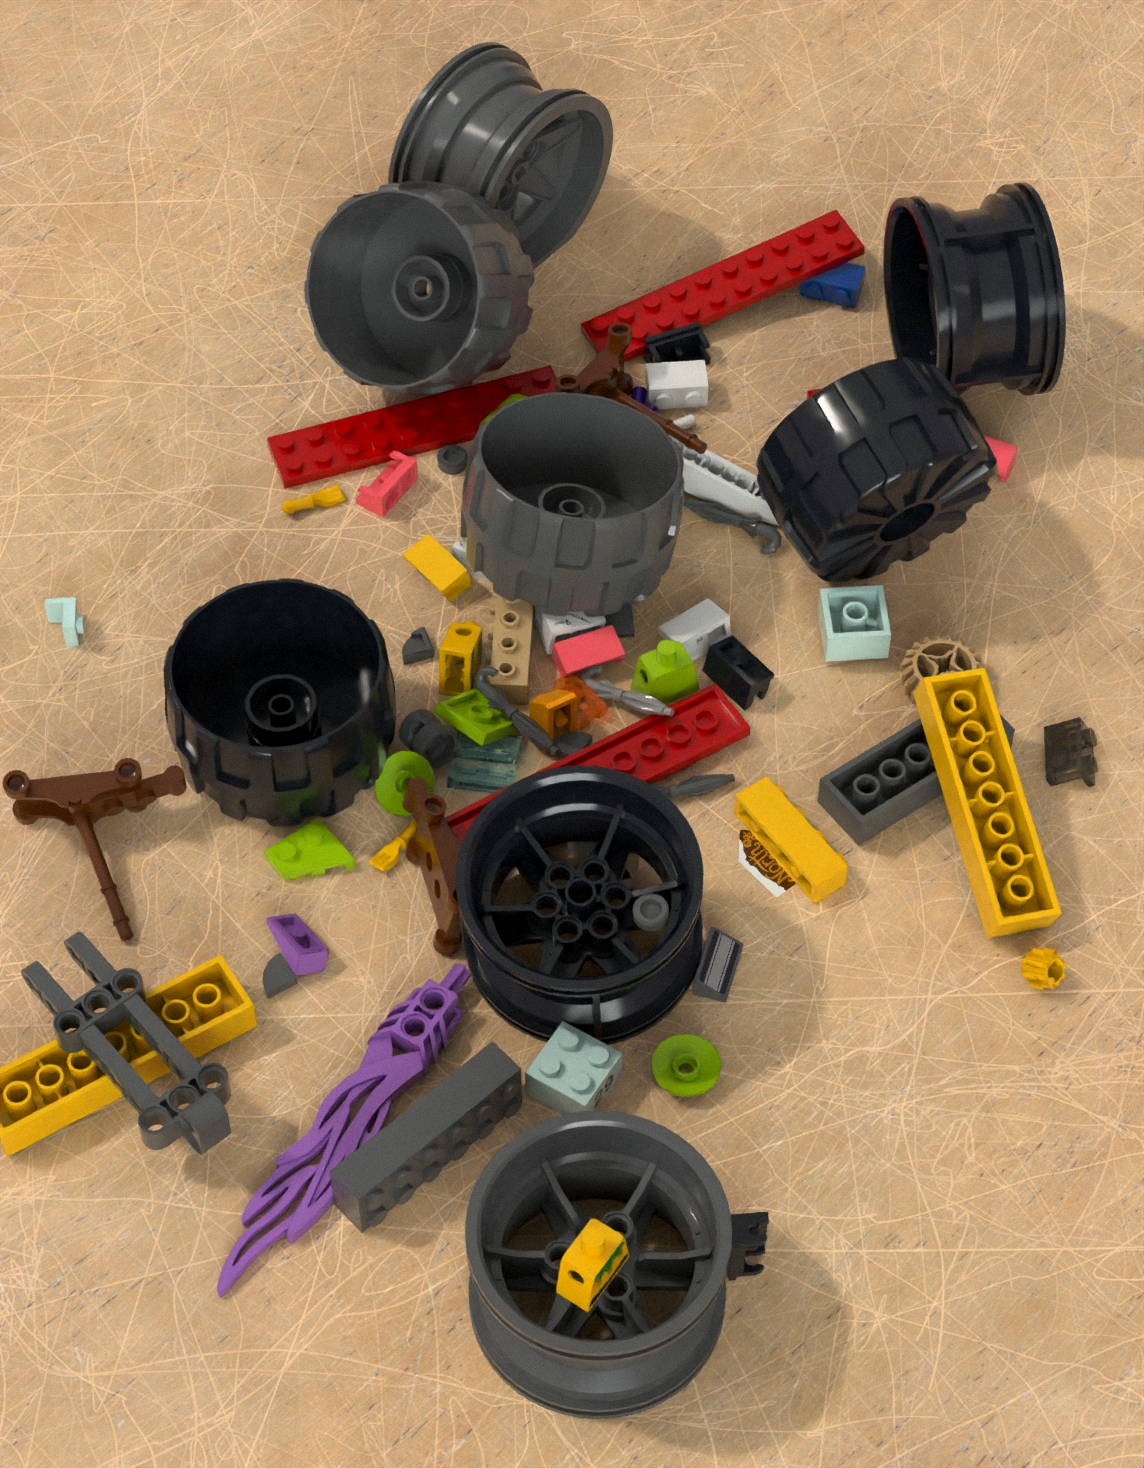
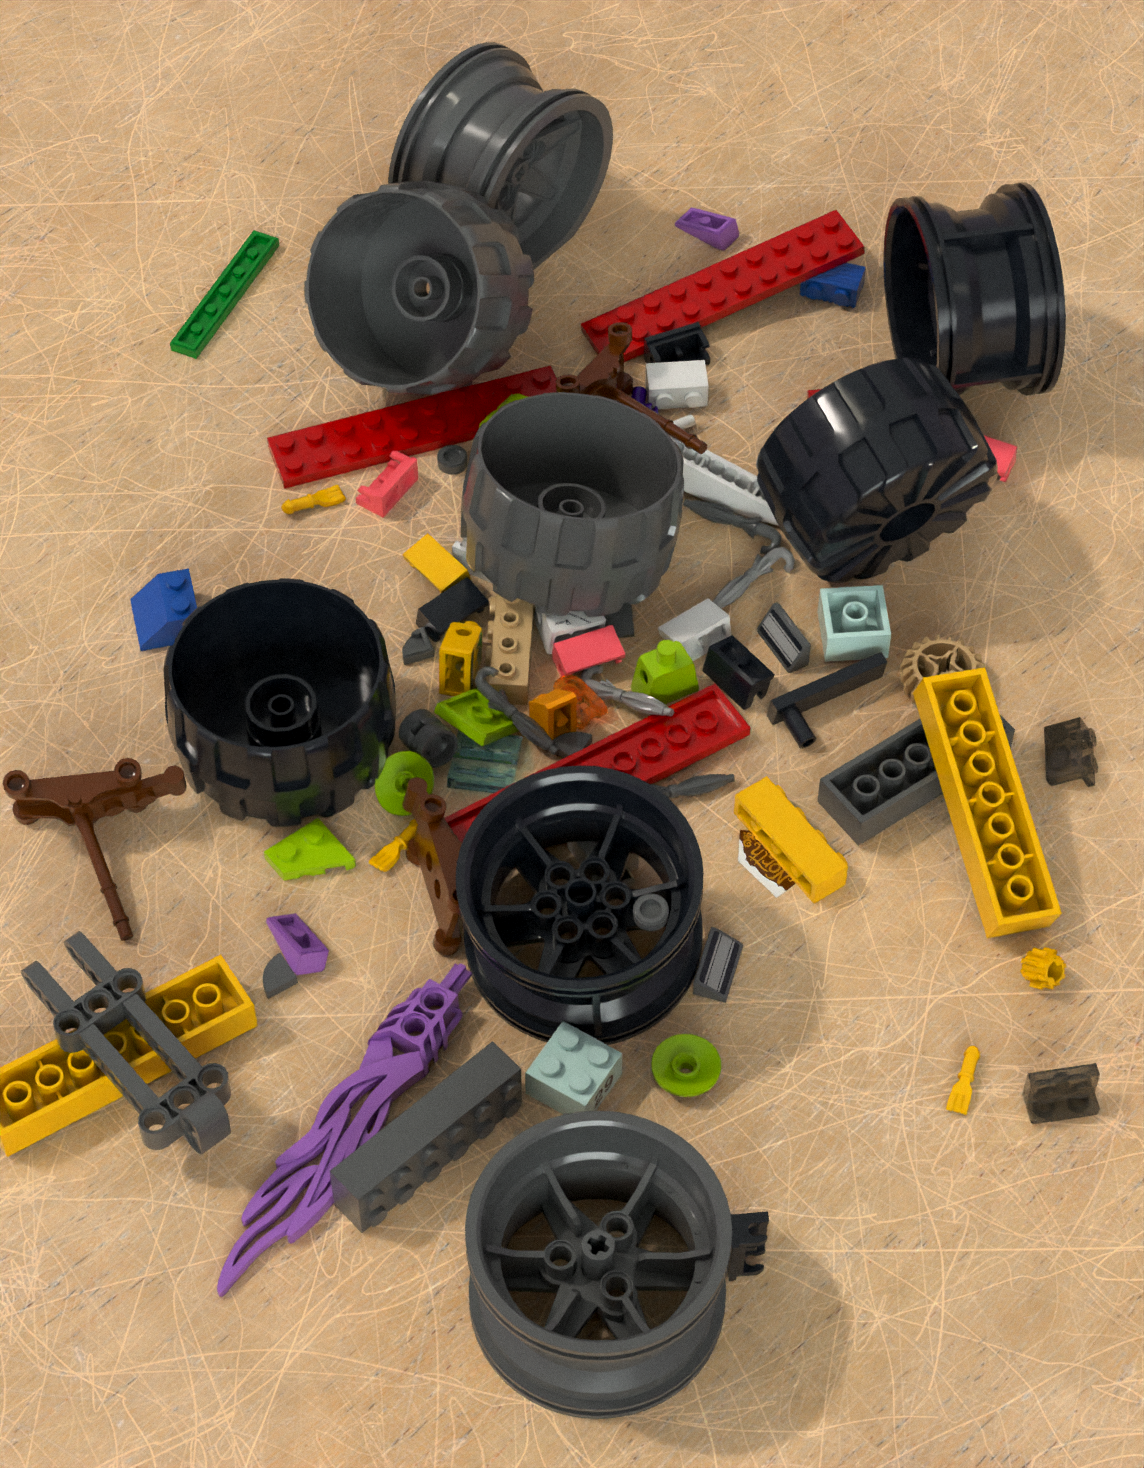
light aqua bracket [44,597,85,647] -> none
yellow torso [556,1218,629,1312] -> none
none -> blue slope [130,568,197,651]
none -> green tile [170,230,280,359]
none -> black hinge [416,577,489,642]
none -> medium lavender slope [675,207,739,251]
none -> light grey piece [712,547,795,609]
none -> slope [757,602,811,673]
none -> black piece [767,652,887,749]
none -> yellow piece [946,1045,980,1115]
none -> clear smoke bracket [1022,1063,1100,1124]

